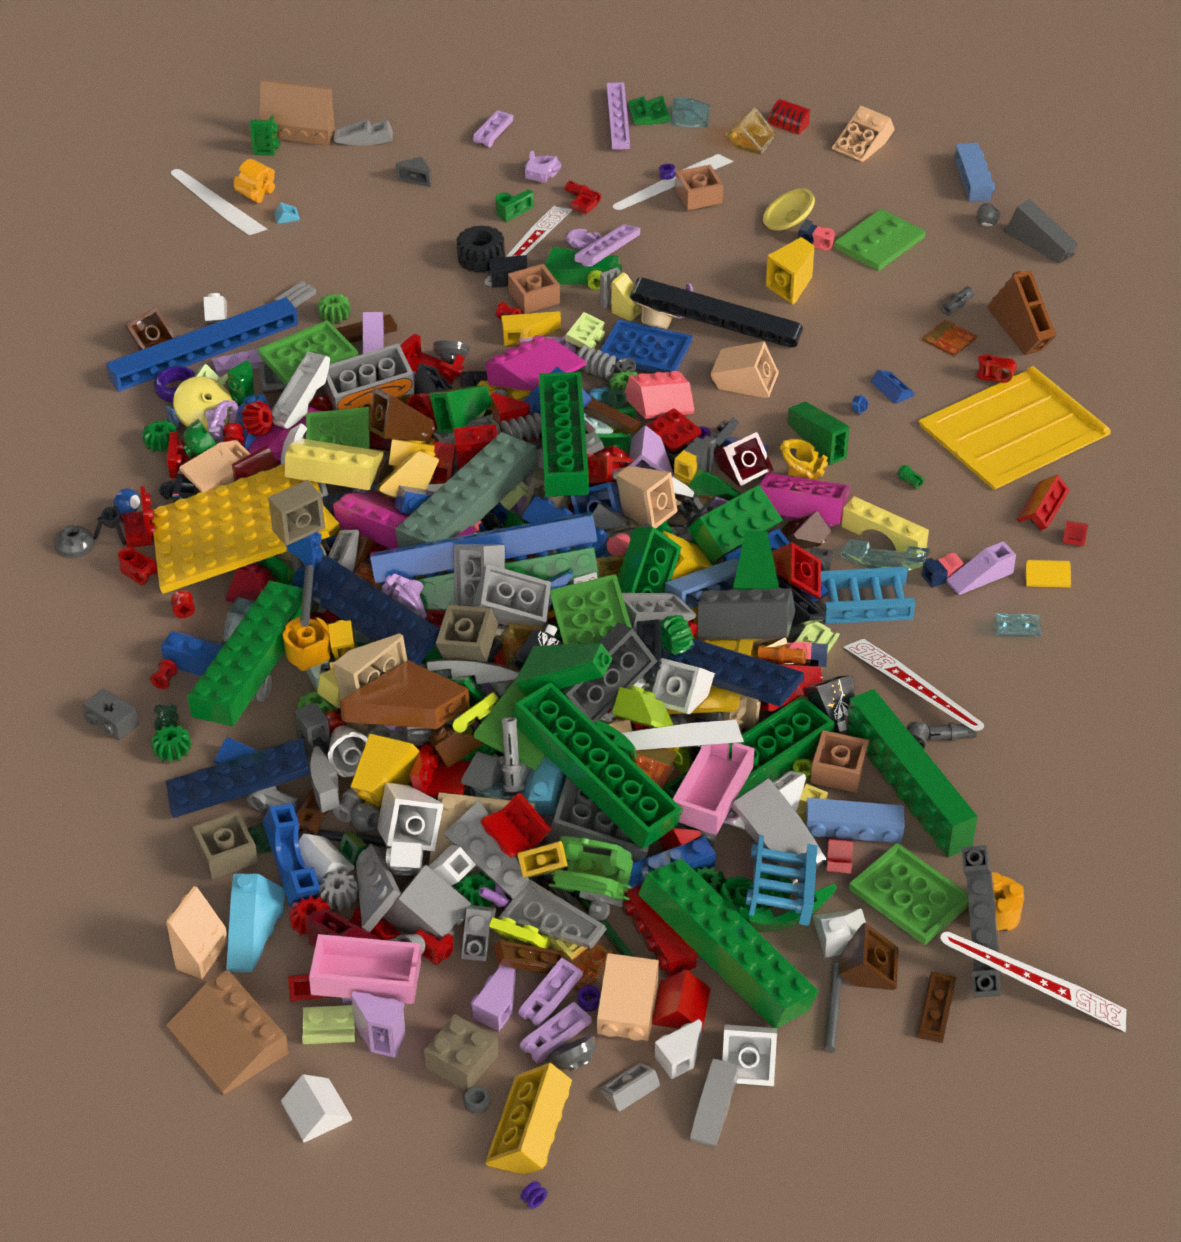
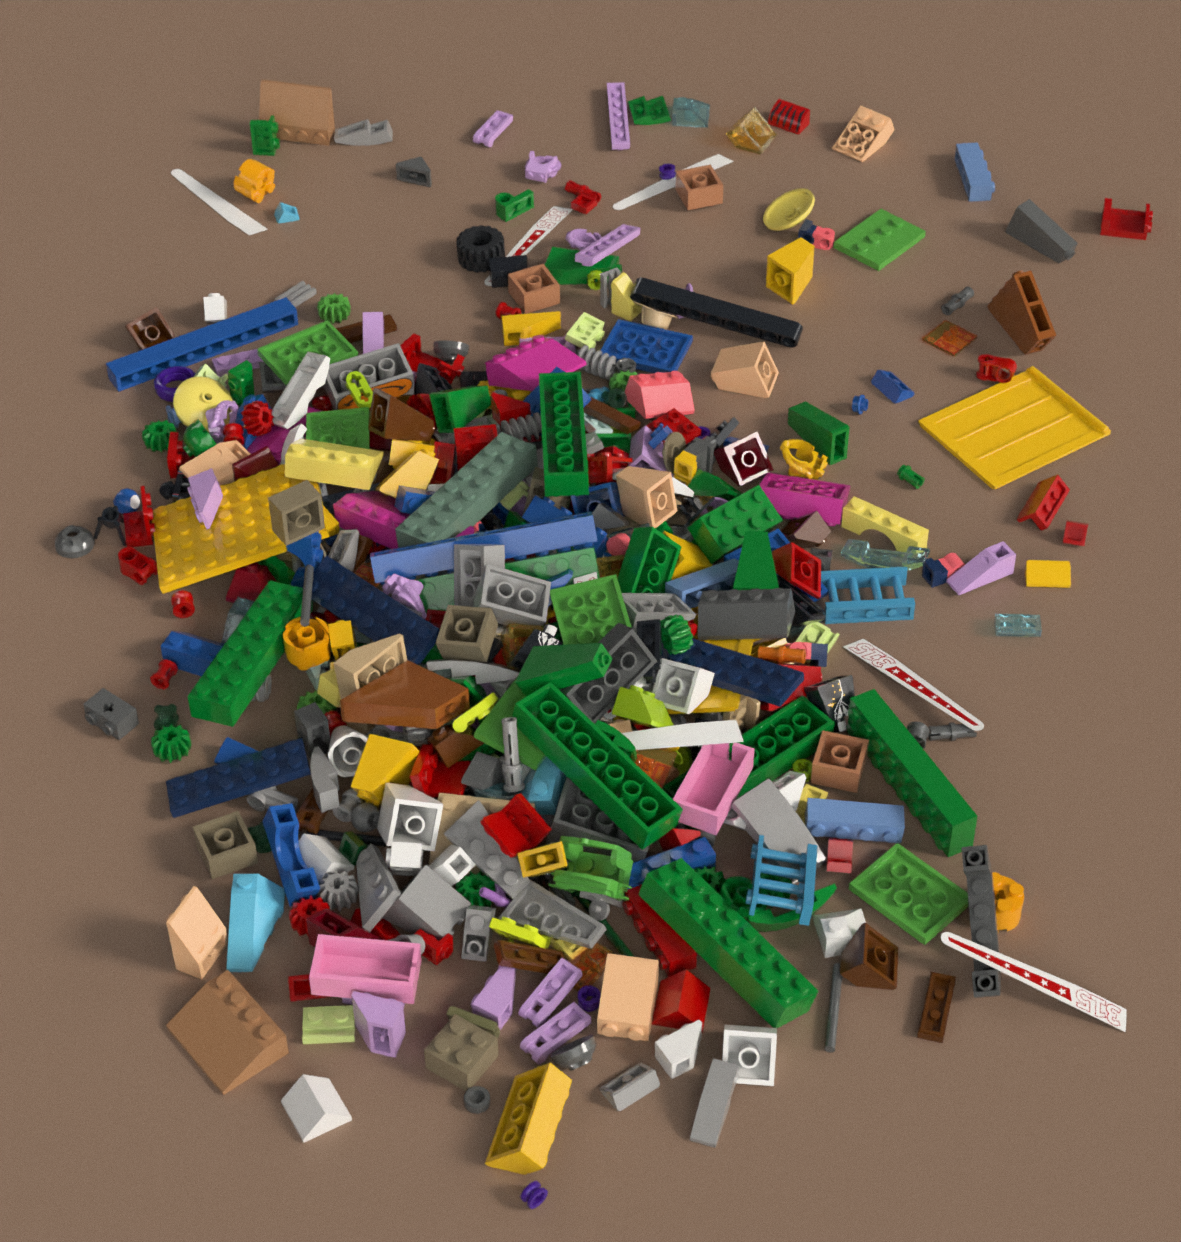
dark grey piece [976,203,1000,226] -> none
none -> lavender slope [187,468,223,529]
none -> lime beam [346,371,373,408]
none -> olive tile [447,1006,501,1038]
none -> blue plate [648,423,672,449]
none -> dark tan dish [662,432,687,474]
none -> red panel [1100,198,1153,240]

